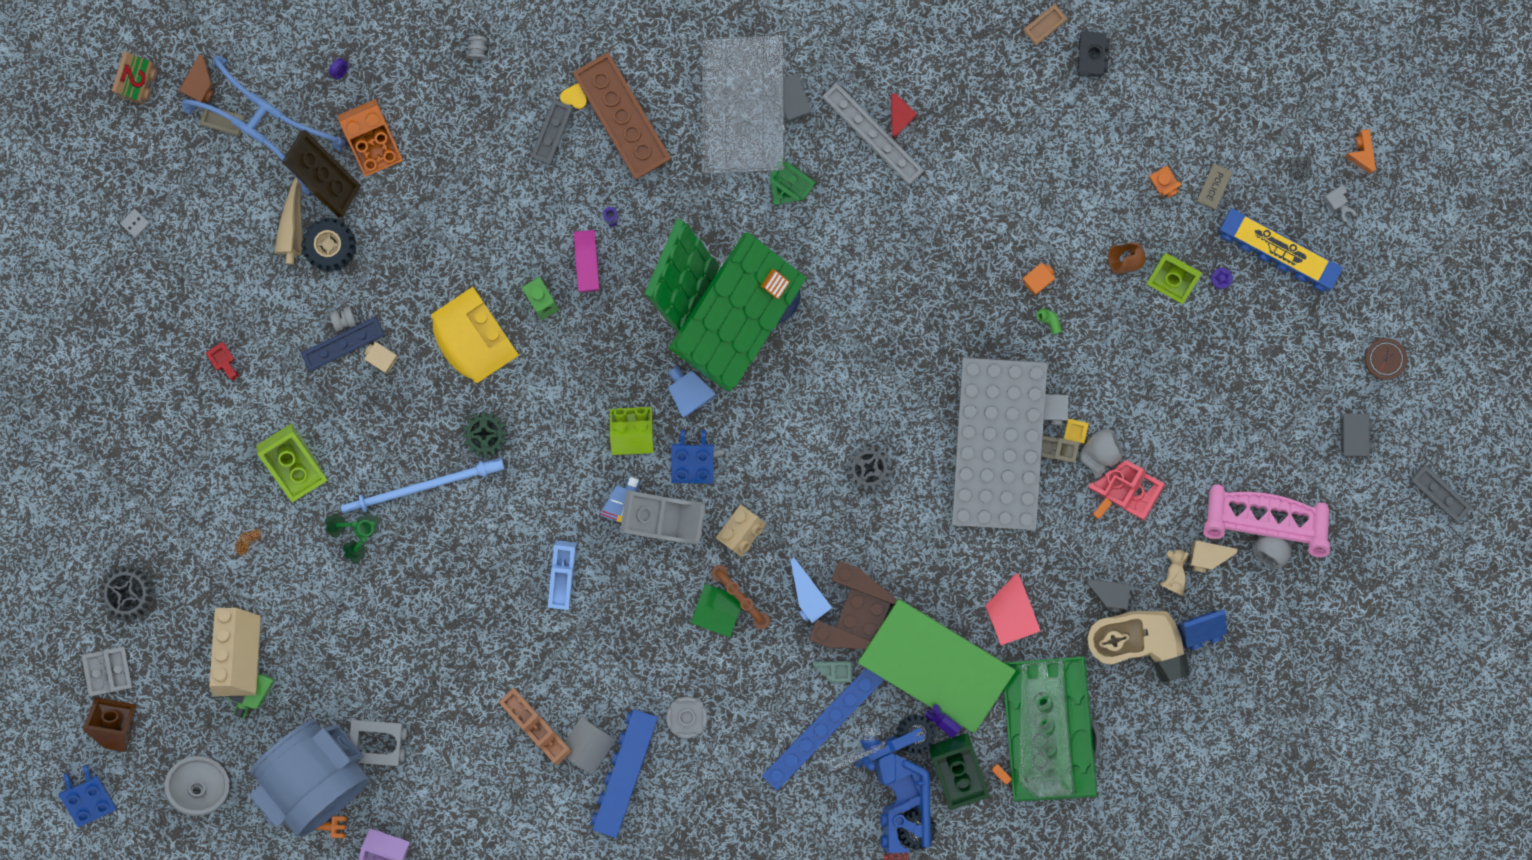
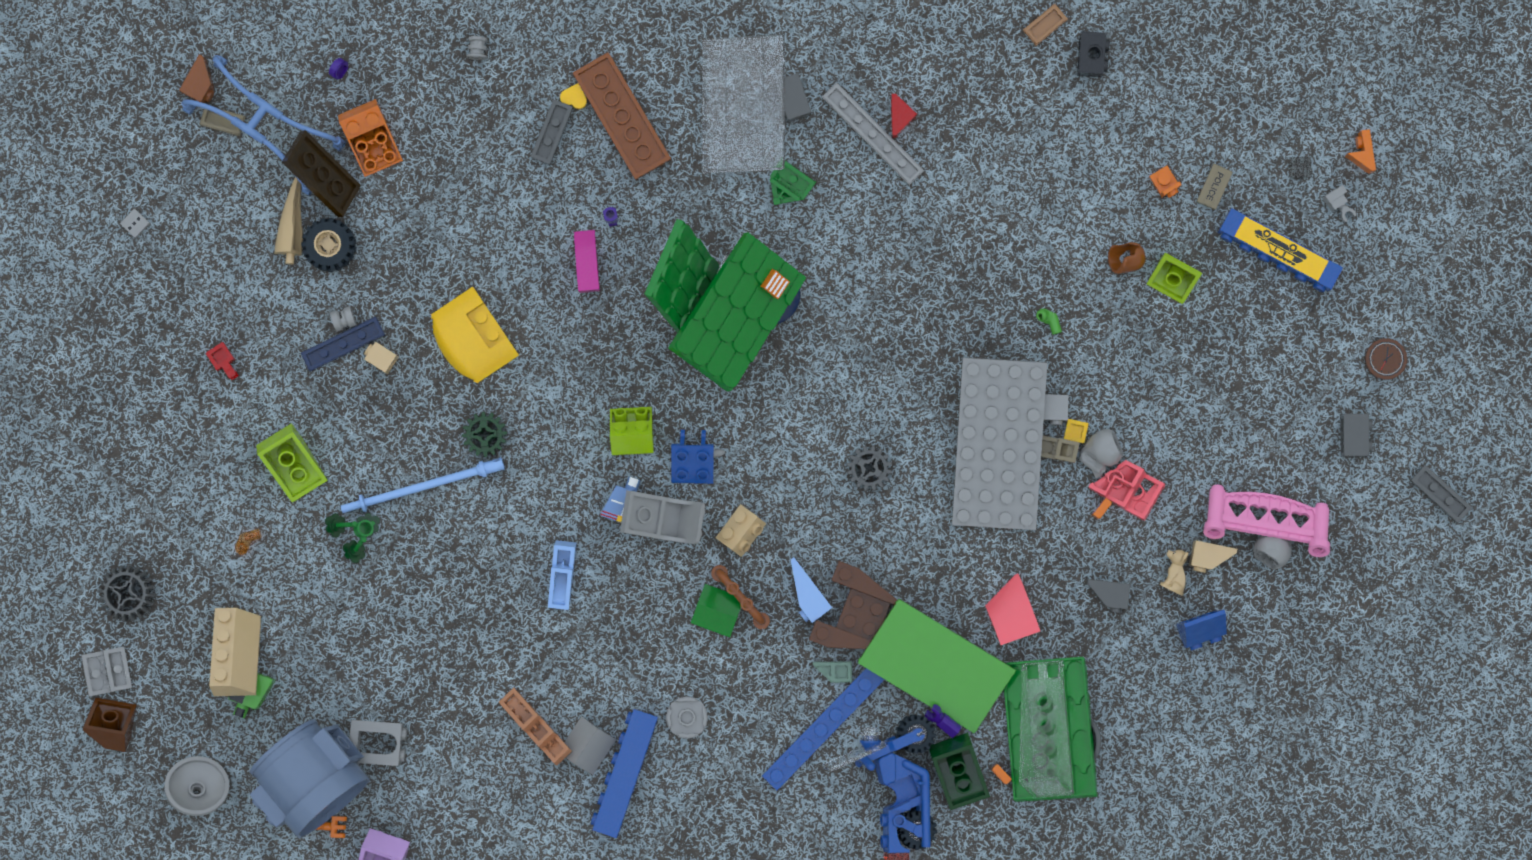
blue plate [59,764,117,827] -> none
slope [111,51,157,105] -> none
bright green torso [522,276,559,320] -> none
medium blue torso [668,366,716,419] -> none
orange brick [1021,263,1055,296] -> none
tan piece [1088,611,1190,683] -> none
dark purple tile [1211,268,1233,289] -> none

